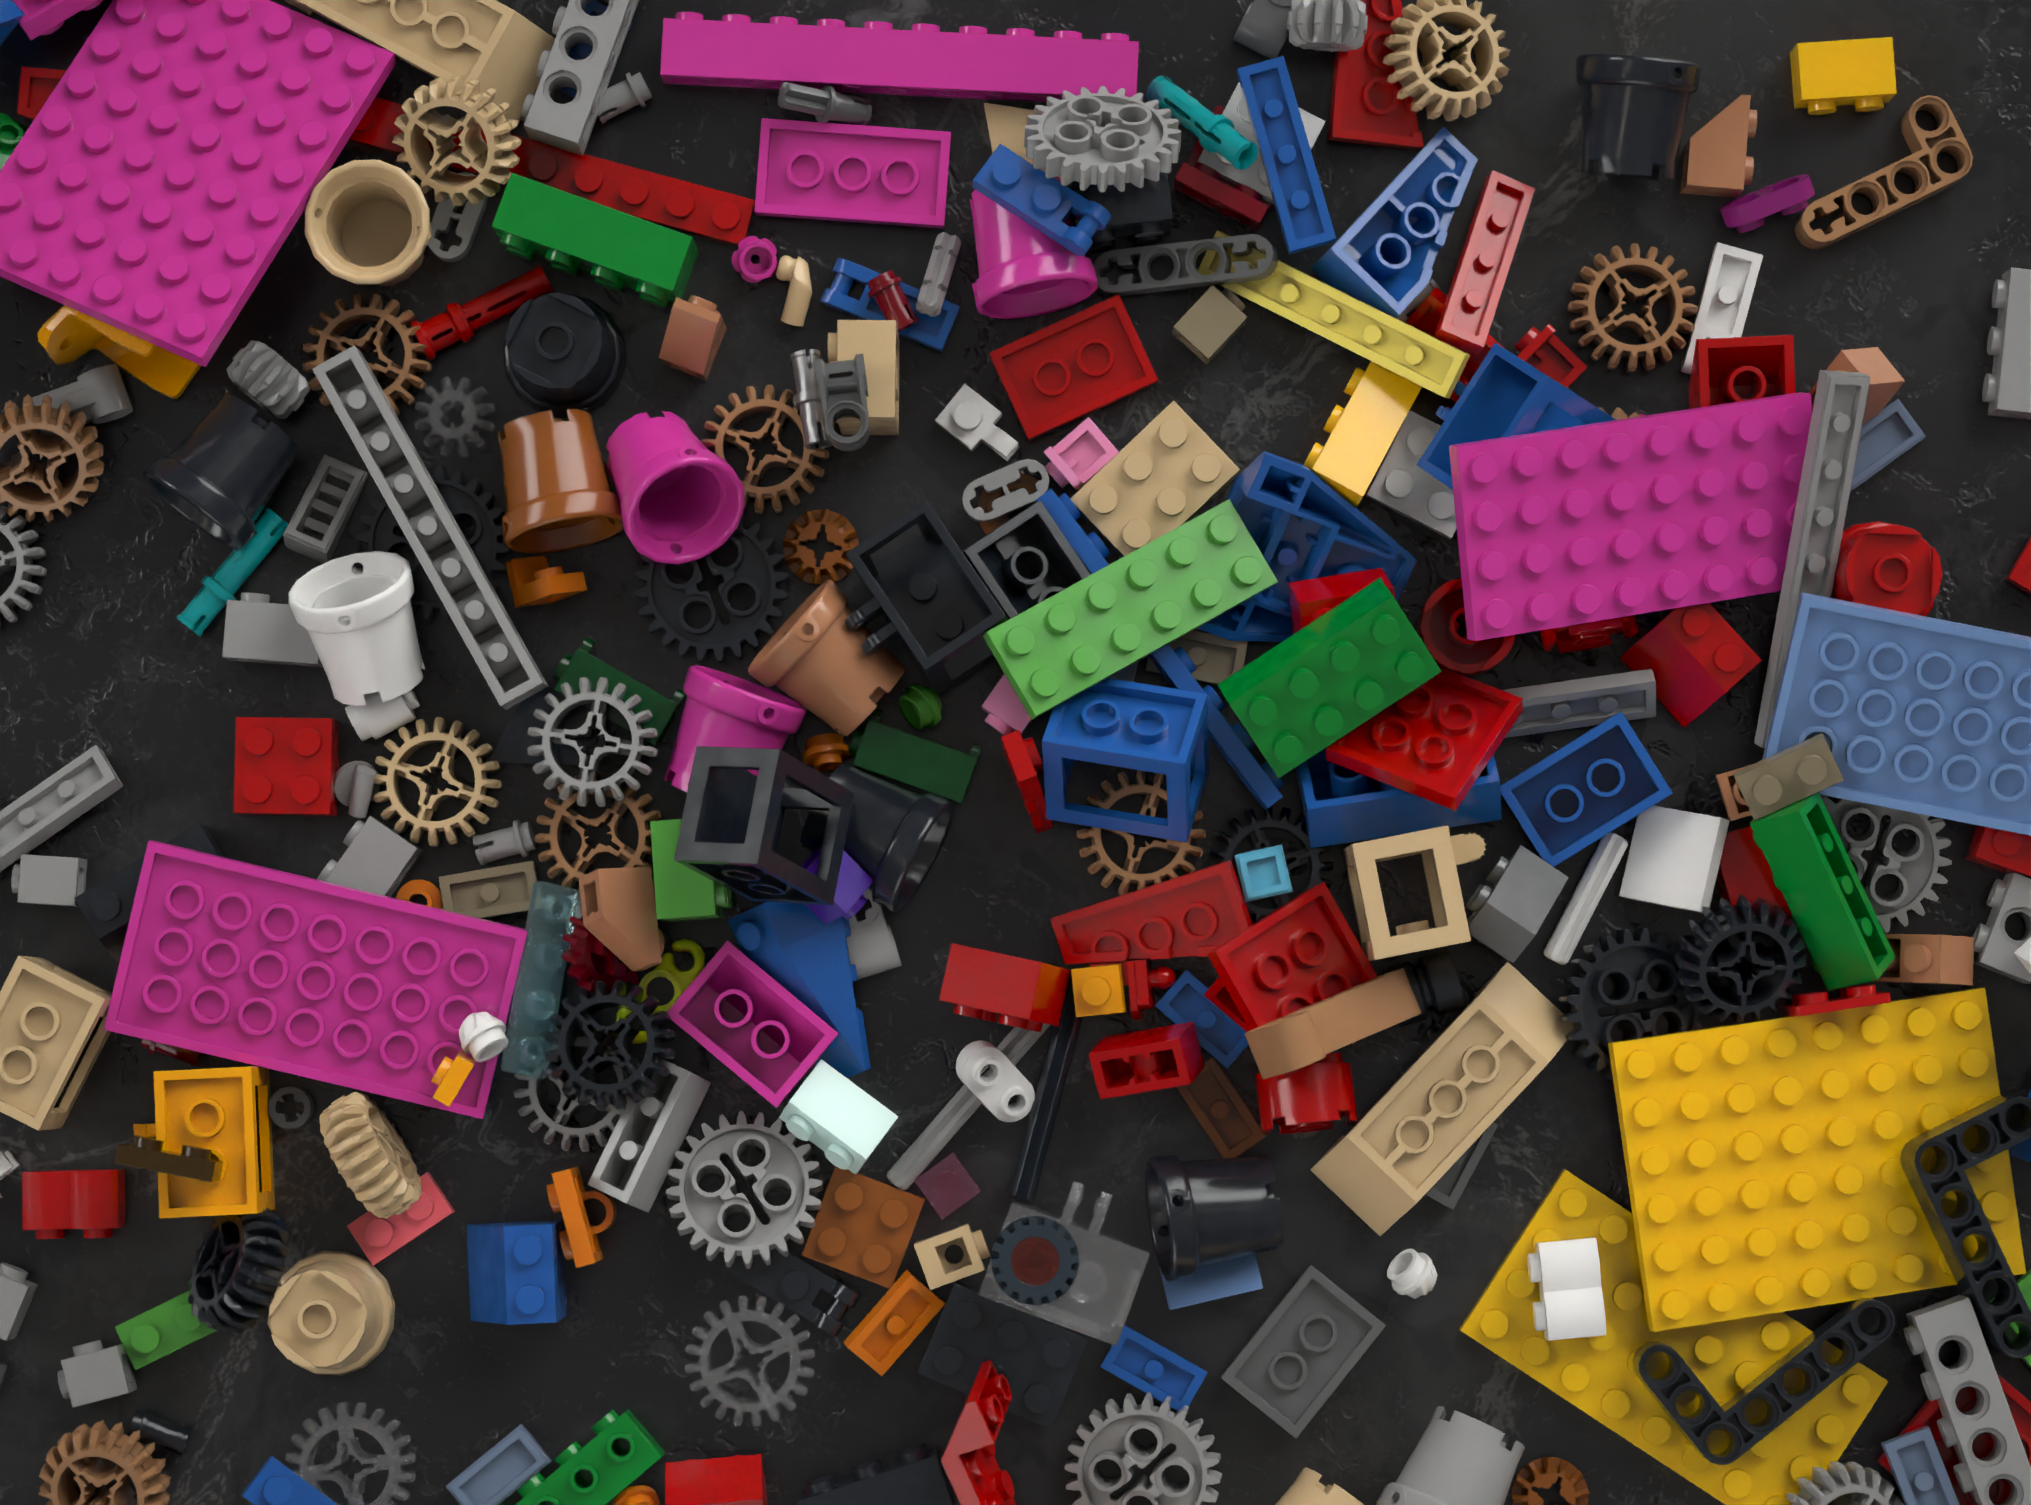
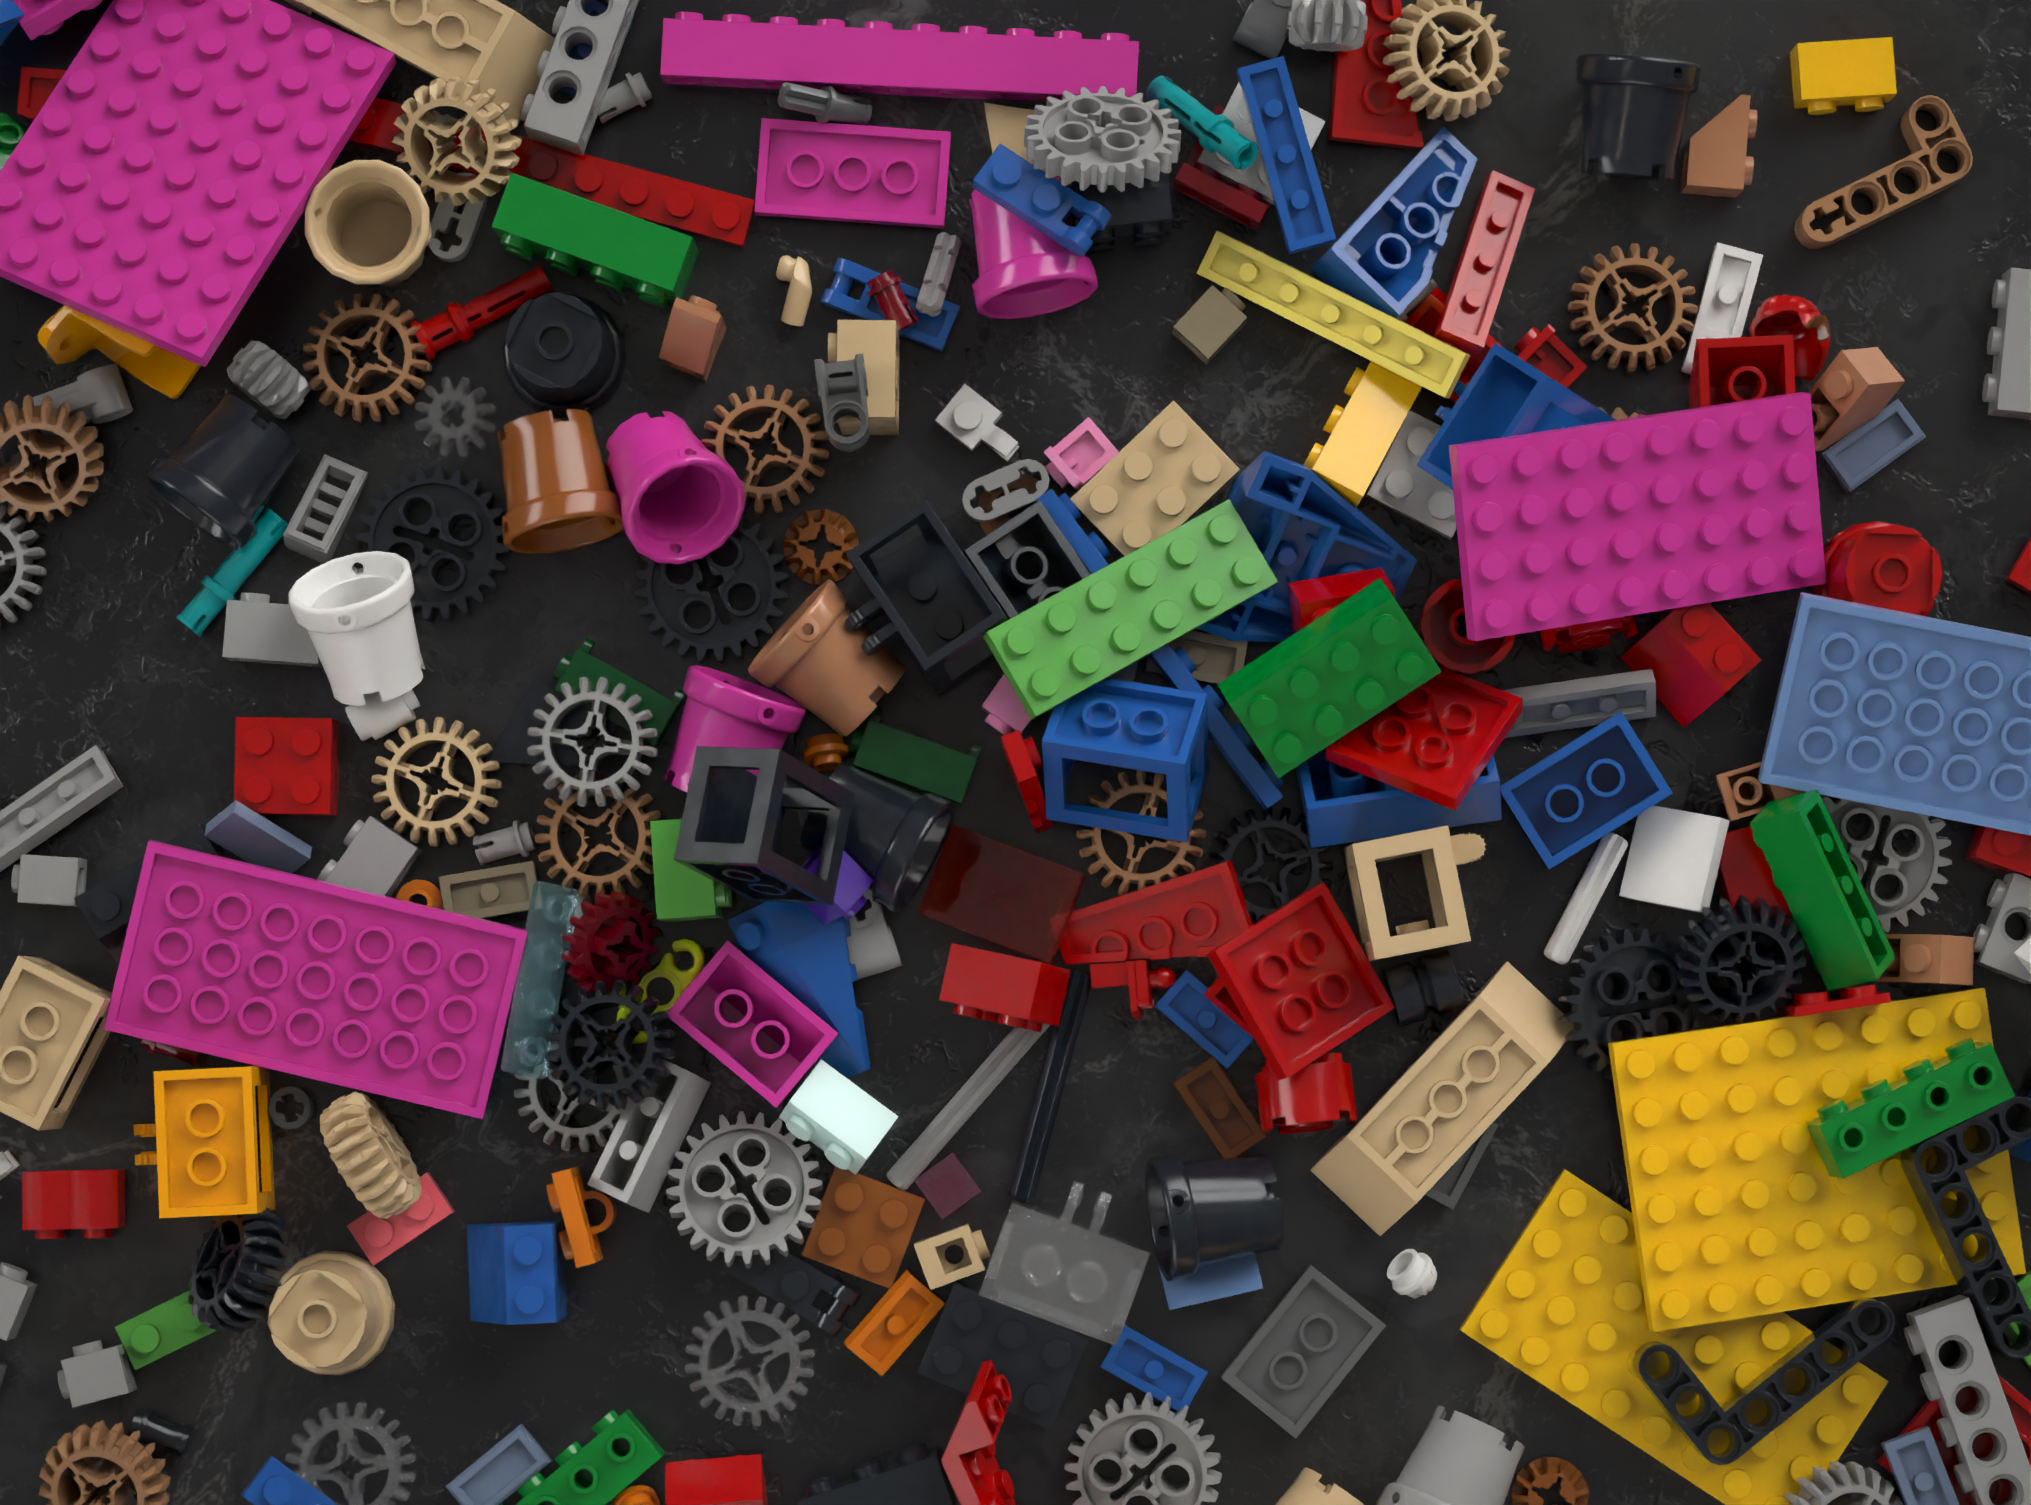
dark brown plate [115,1136,223,1182] -> none
light grey brick [312,345,548,710] -> none
light grey plate [334,761,380,818] -> none
light orange plate [431,1050,476,1107] -> none
white plate [459,1012,509,1062] -> none
orange bracket [506,556,587,608] -> none
nougat slope [578,867,664,972] -> none
dark pink plate [732,236,778,283] -> none
flat silver pin [790,349,833,450] -> none
bright green plate [899,683,942,730] -> none
white plate [956,1040,1035,1122] -> none
red plate [989,294,1158,441] -> none
black wheel [991,1216,1079,1305] -> none
light orange plate [1071,964,1126,1017] -> none
red brick [1088,1021,1205,1099] -> none
dark grey beam [1093,234,1278,296] -> none
medium azure tile [1234,844,1293,902] -> none
medium nougat beam [1245,967,1422,1079] -> none
dark grey brick [1464,845,1569,963] -> none
white brick [1527,1237,1607,1341] -> none
magenta plate [1720,174,1815,233] -> none
dark tan plate [1733,733,1844,820] -> none
light grey tile [1754,370,1871,748] -> none
none -> sand blue tile [204,800,312,873]
none -> clear red tile [918,824,1086,965]
none -> red hair [1748,294,1831,382]
none -> green brick [1806,1038,2015,1179]

